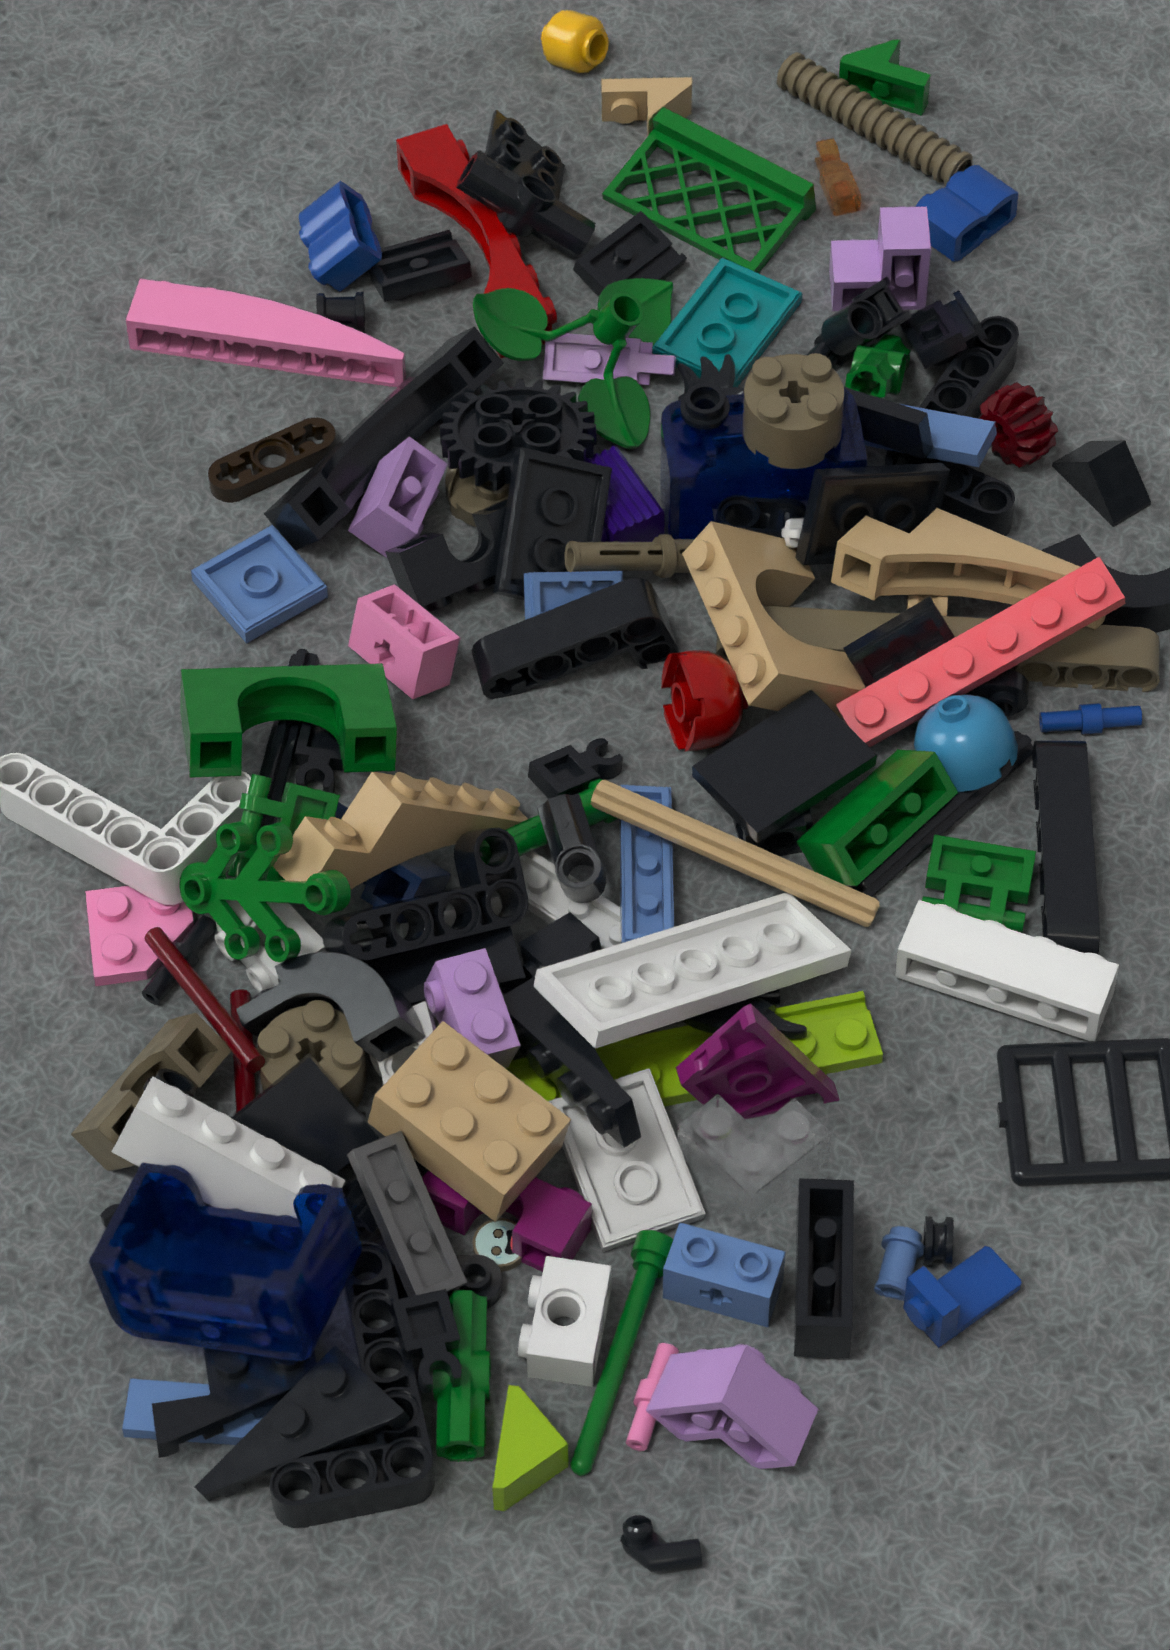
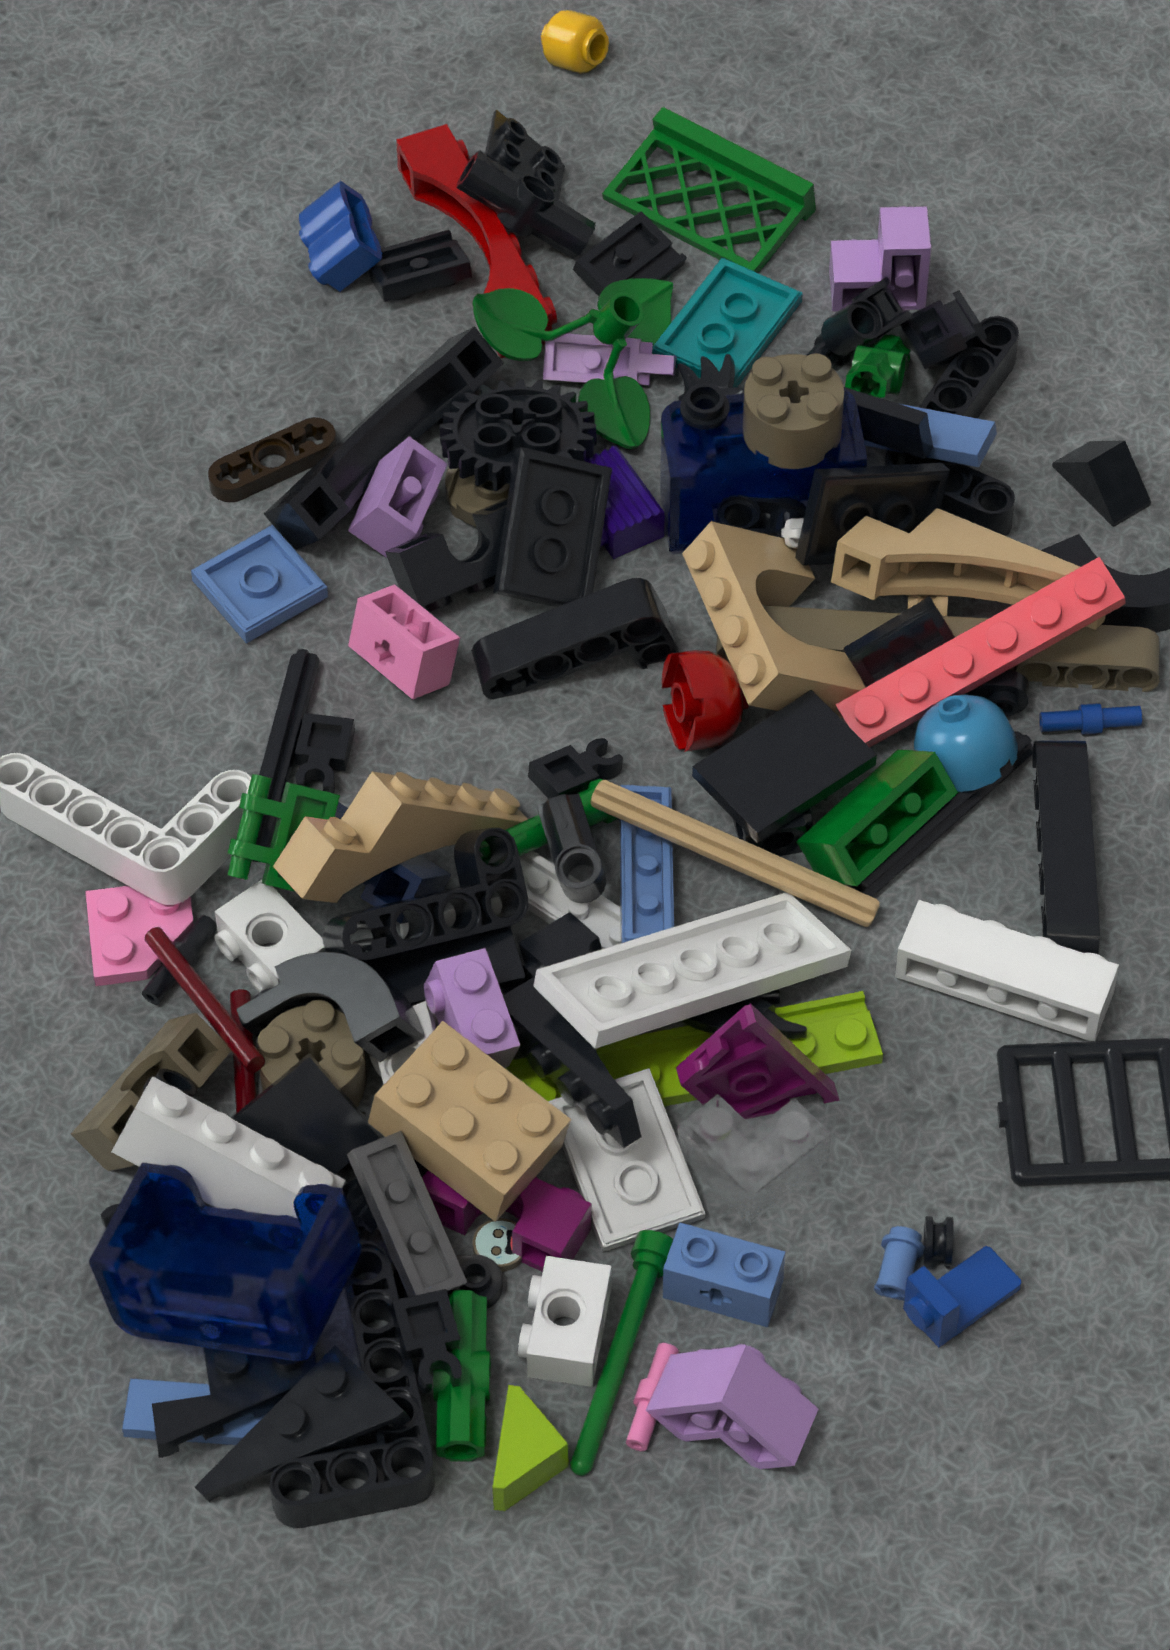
bright pink slope [126,279,406,387] -> none
green plant [179,821,351,962] -> none
green arch [180,663,397,778] -> none
black bush [316,292,365,333] -> none
medium blue plate [524,571,623,620] -> none
dark tan pin [564,534,698,578] -> none
tan slope [601,77,692,136] -> none
black arm [621,1515,702,1573] -> none
dark tan piece [777,52,973,187] -> none
black brick [794,1178,854,1358] -> none
clear orange bar [815,138,861,216] -> none
green slope [839,39,931,116] -> none
blue brick [916,165,1019,262] -> none
green plate [922,835,1036,933] -> none
dark red gear [979,382,1058,468] -> none

